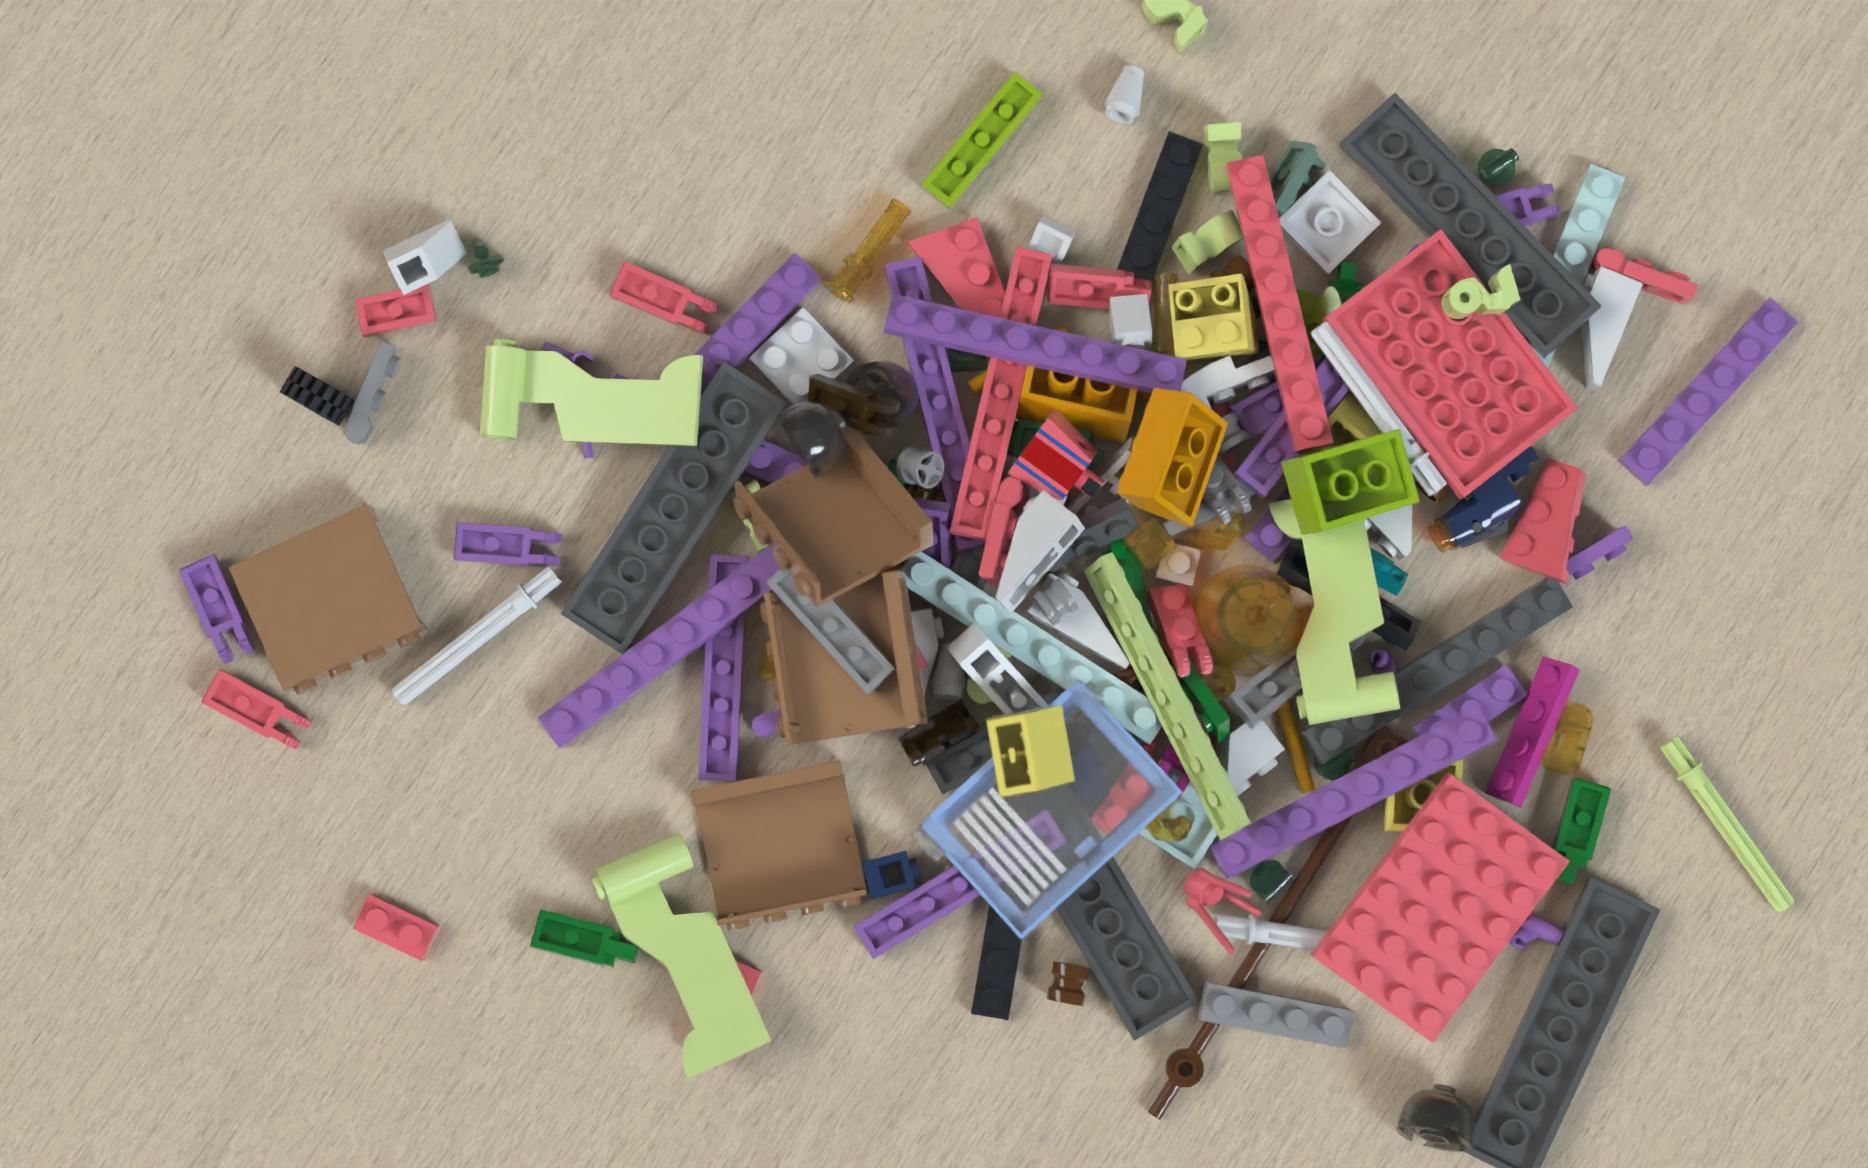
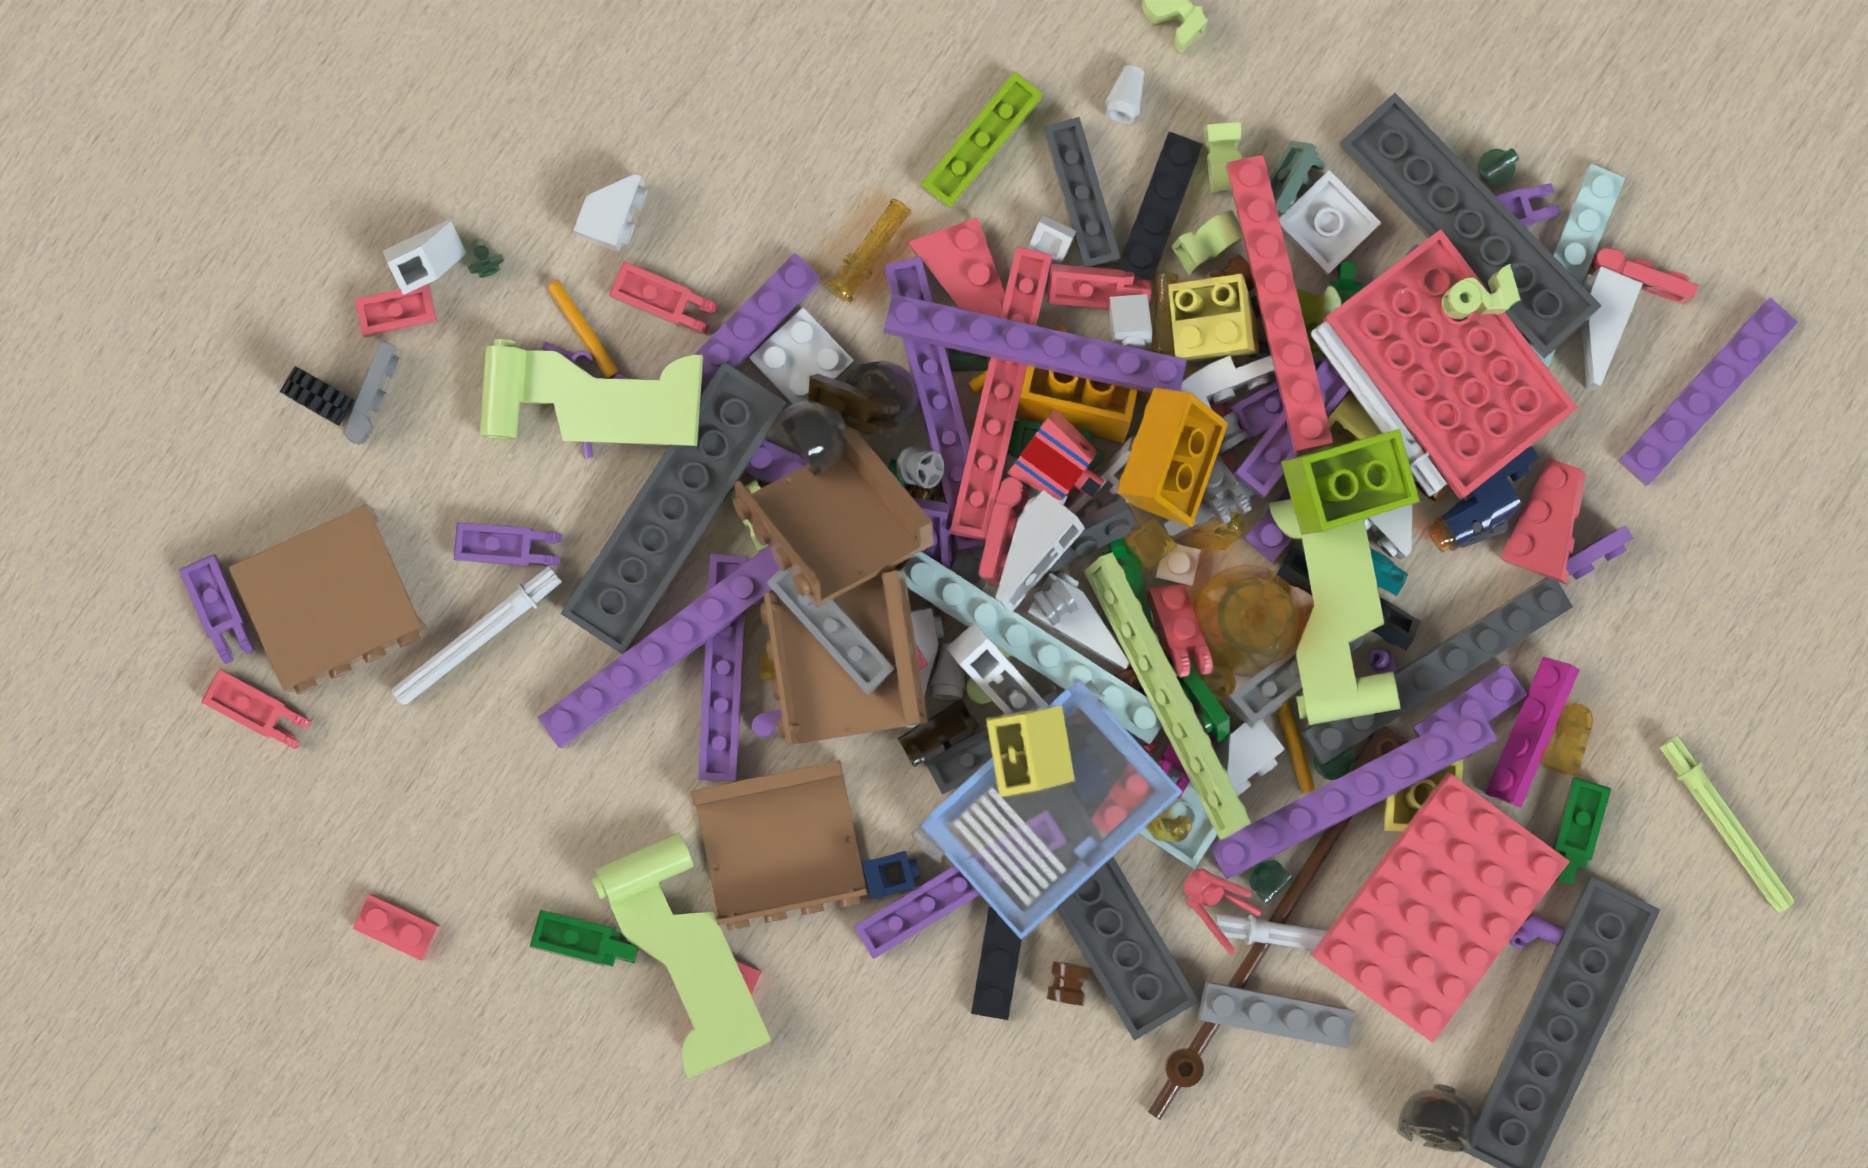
none -> light orange bar [547,280,620,379]
none -> white slope [573,174,648,252]
none -> dark grey plate [1043,117,1121,268]

